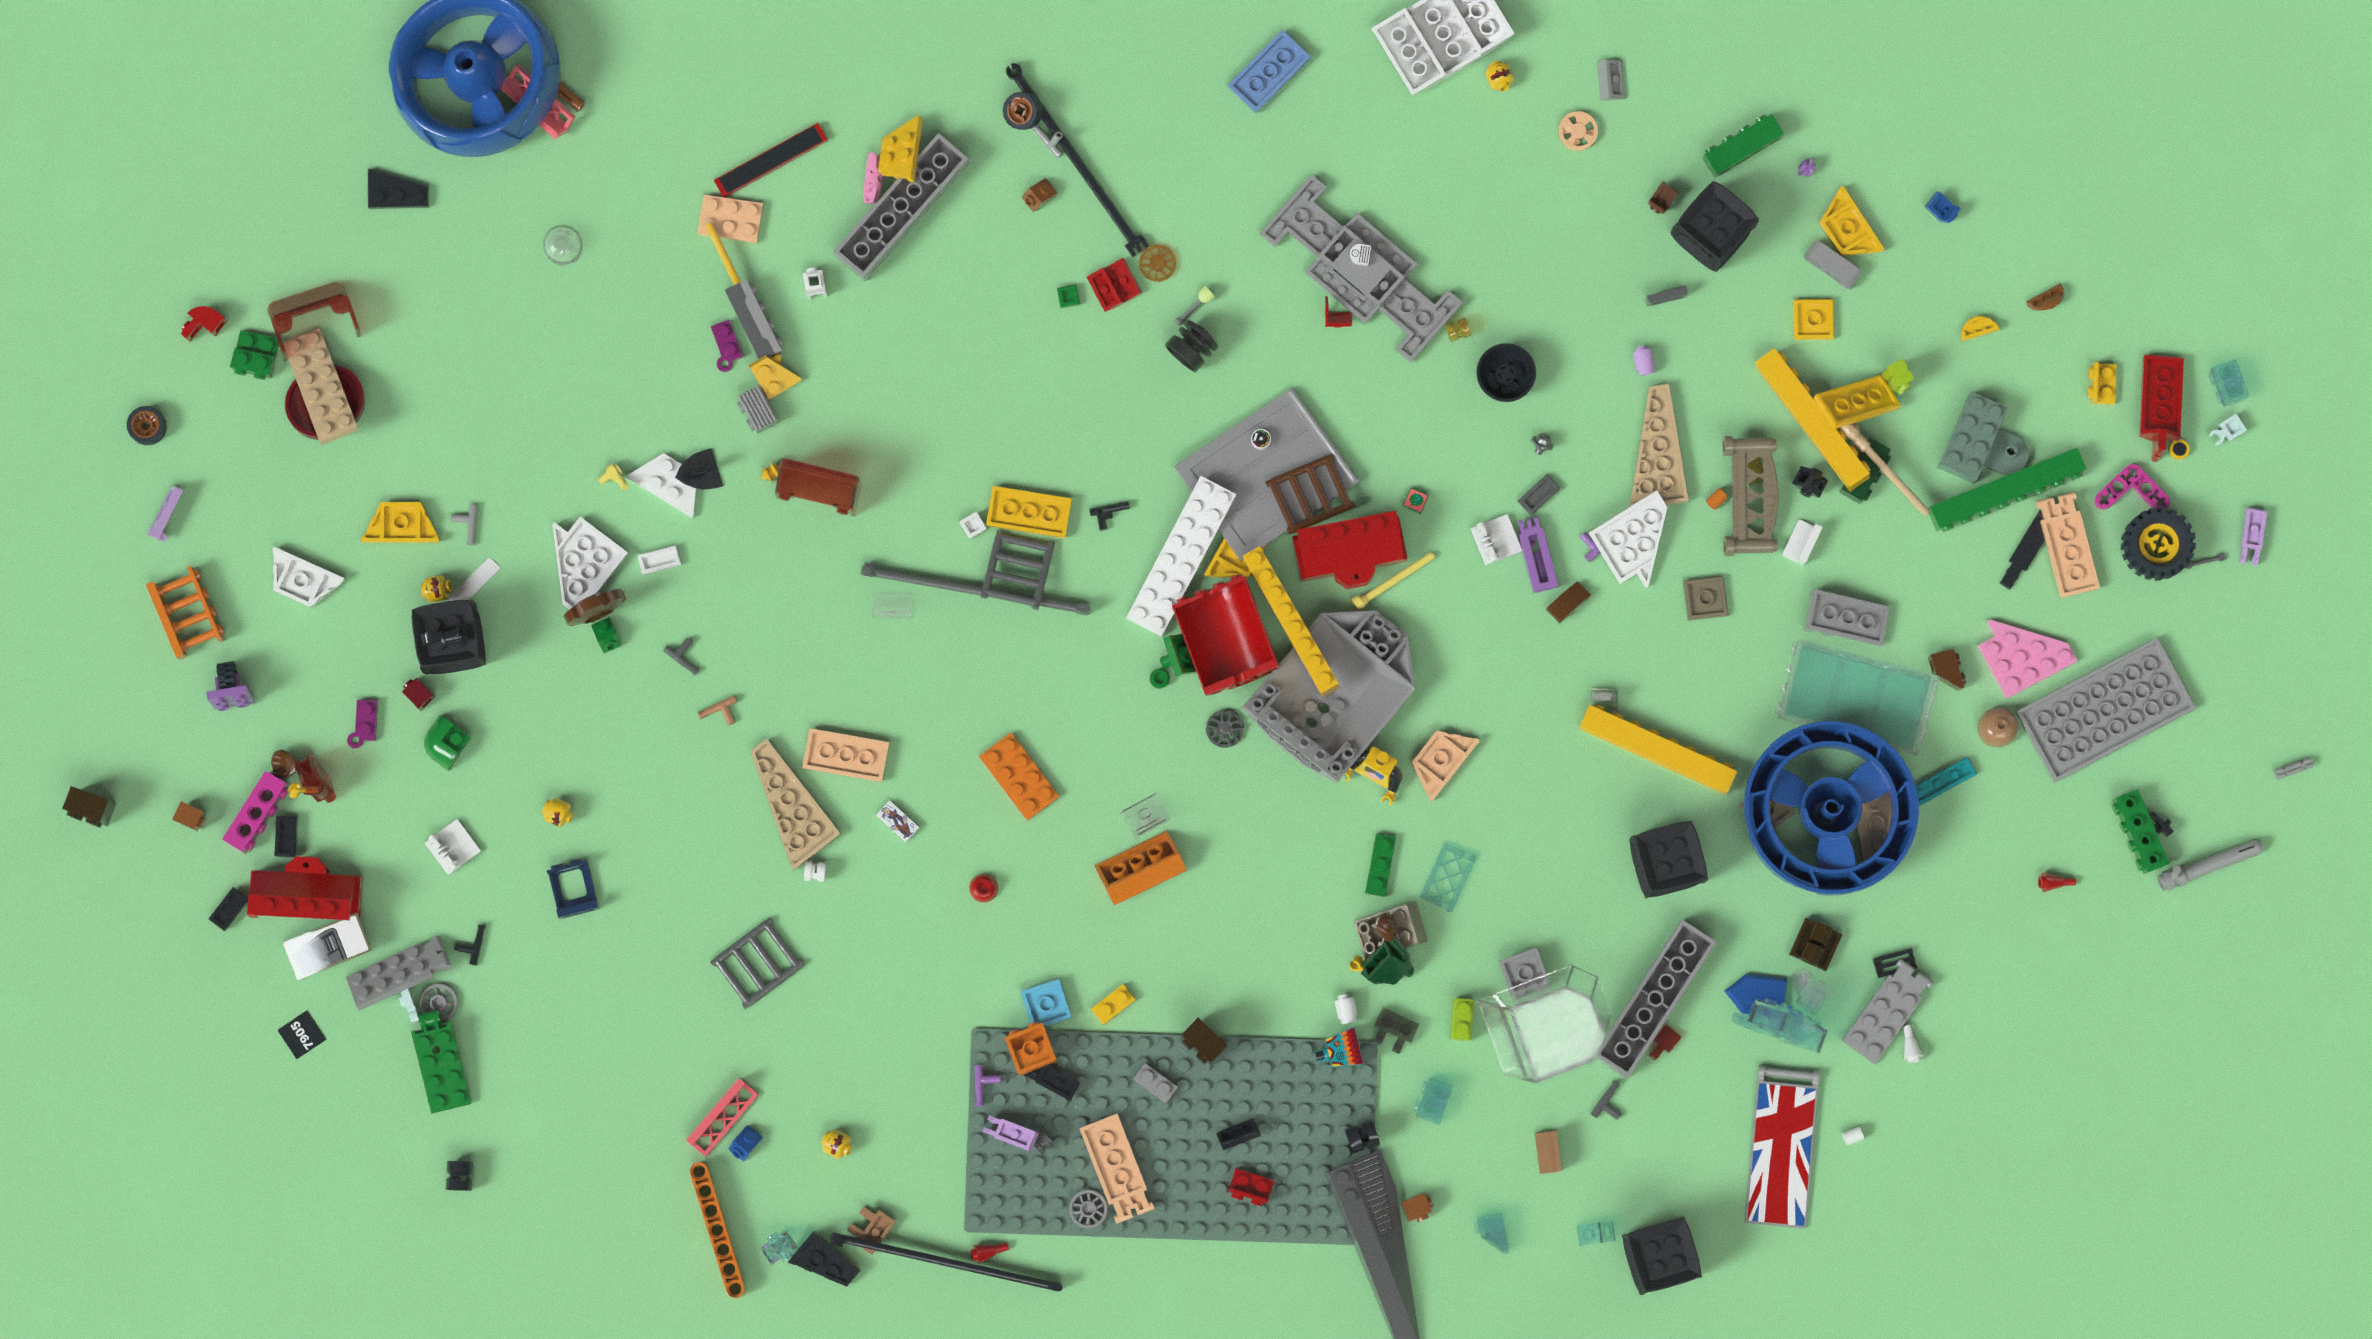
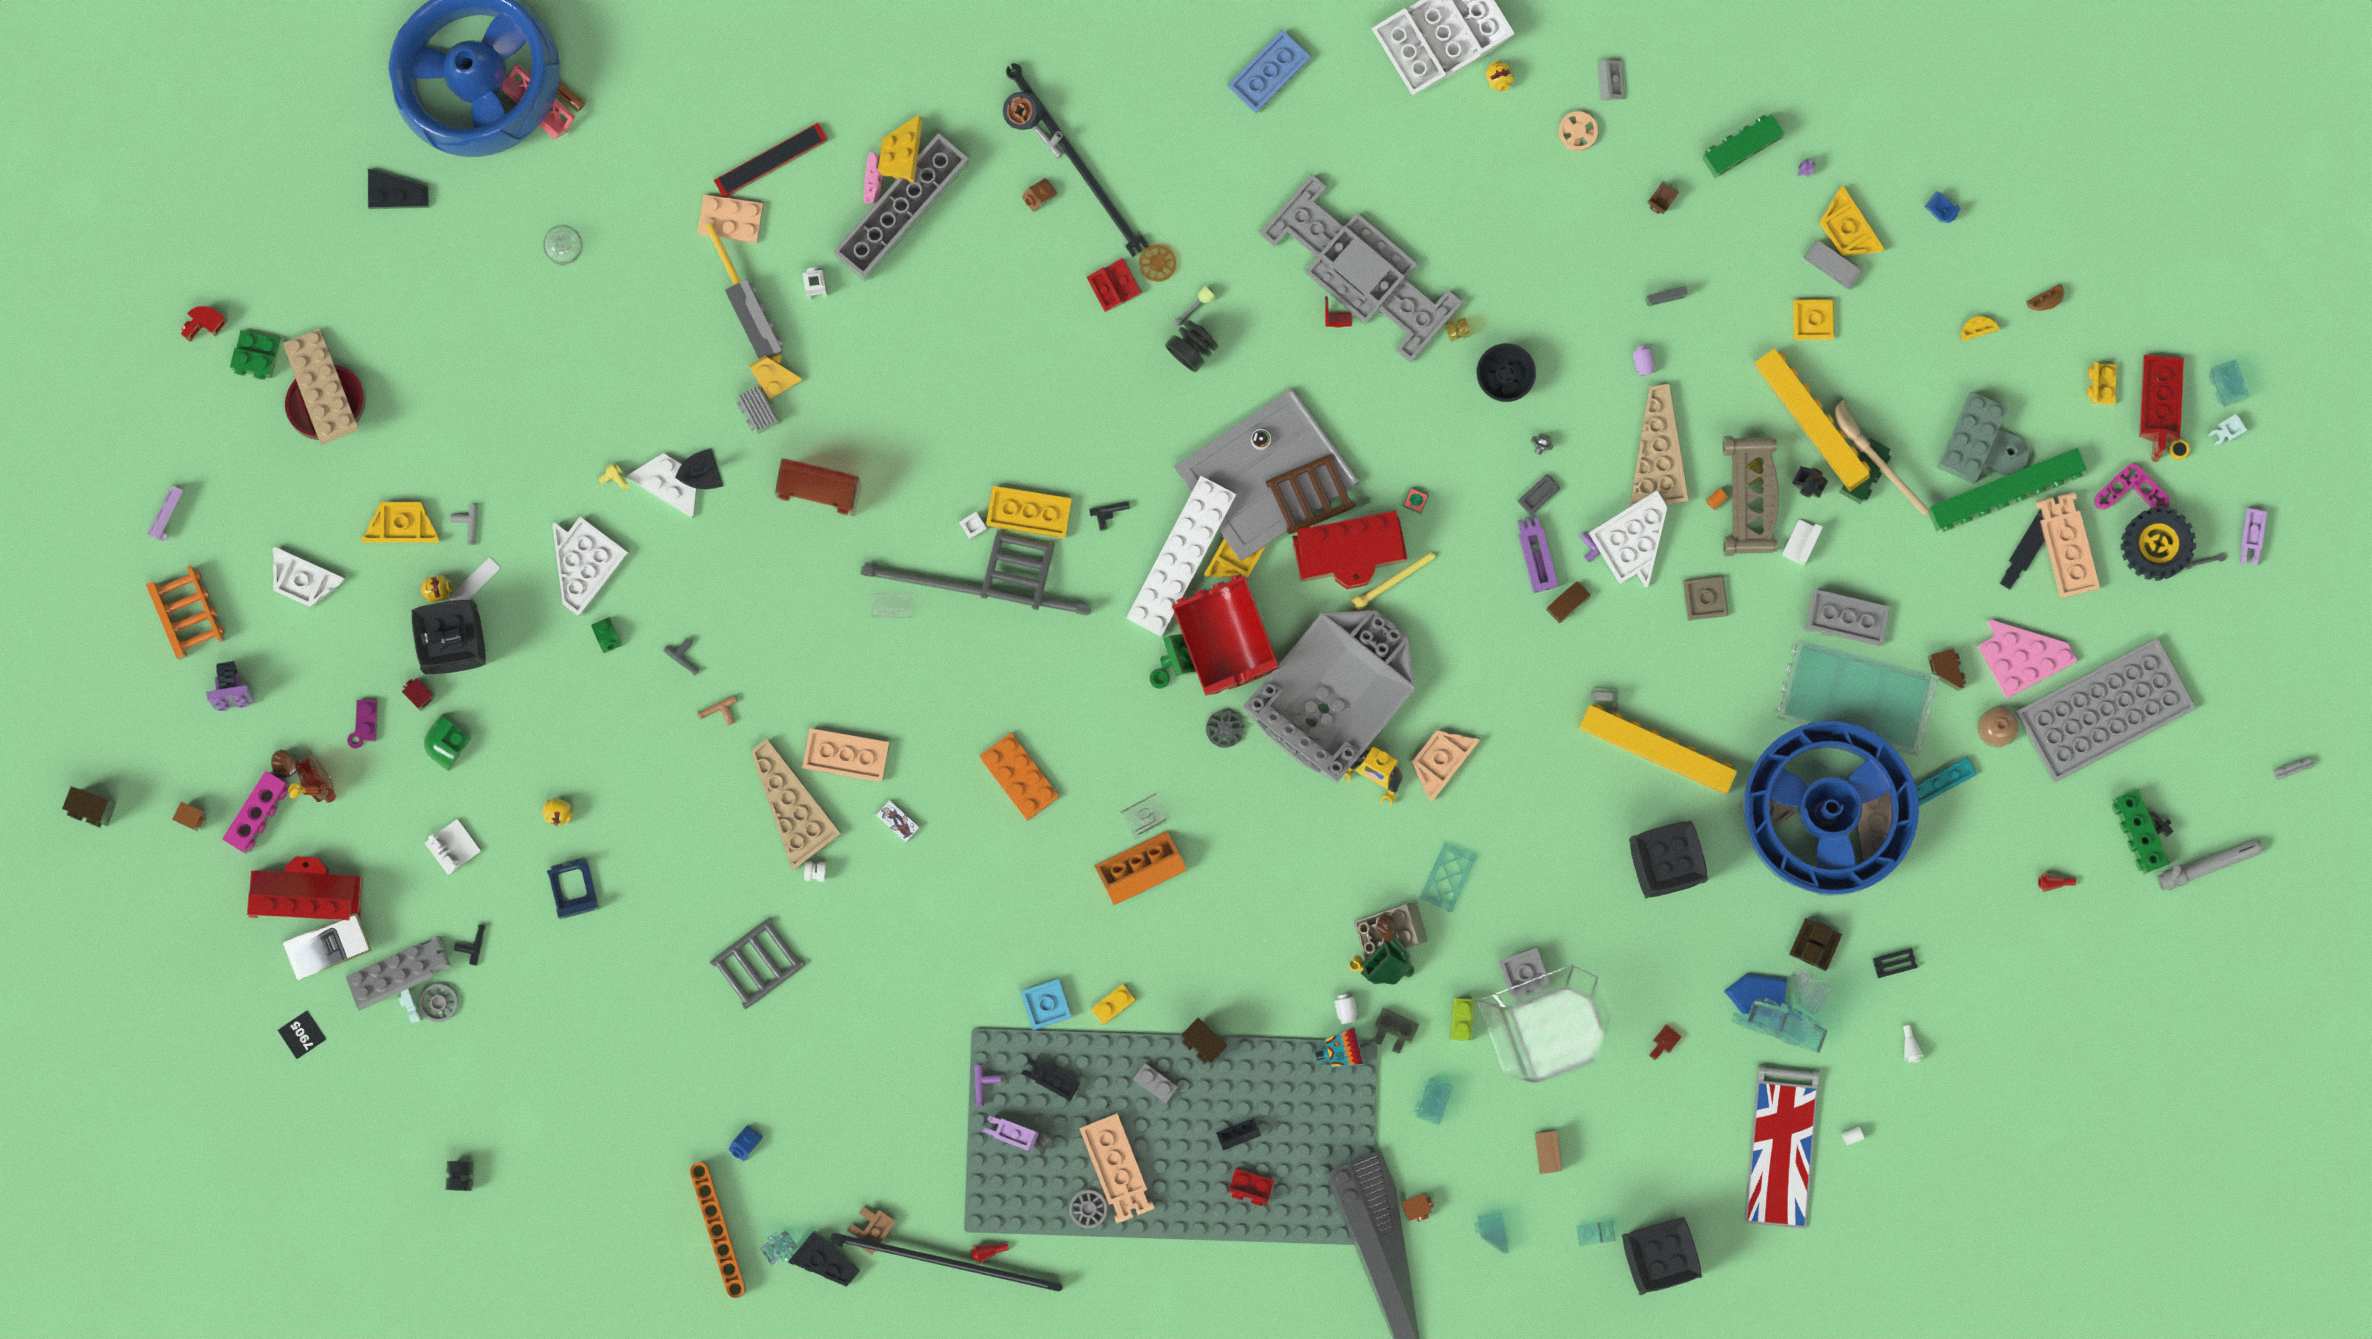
wheel [126,406,167,446] -> none
black plate [209,887,248,931] -> none
clear red windscreen [267,282,361,361] -> none
black plate [274,816,298,858] -> none
green hinge [411,1009,472,1114] -> none
reddish brown piece [563,589,627,626] -> none
white tile [637,545,682,575] -> none
coral fence [686,1078,759,1157] -> none
magenta hinge [710,320,743,372] -> none
yellow wheel [760,461,783,483] -> none
yellow head [821,1129,853,1159] -> none
red piece [969,874,998,903] -> none
orange plate [1004,1022,1057,1076] -> none
green tile [1057,285,1080,309] -> none
yellow brick [1242,546,1340,698] -> none
black wheel [1345,1120,1380,1154] -> none
white tile [1350,244,1371,266] -> none
green plate [1365,834,1396,897] -> none
white hinge [1470,514,1522,566] -> none
dark grey piece [1590,1081,1622,1120] -> none
light grey brick [1593,920,1716,1079] -> none
black piece [1671,181,1759,272] -> none
yellow tile [1814,374,1901,430] -> none
light grey hinge [1841,958,1933,1065] -> none
lime brick [1882,359,1914,395] -> none

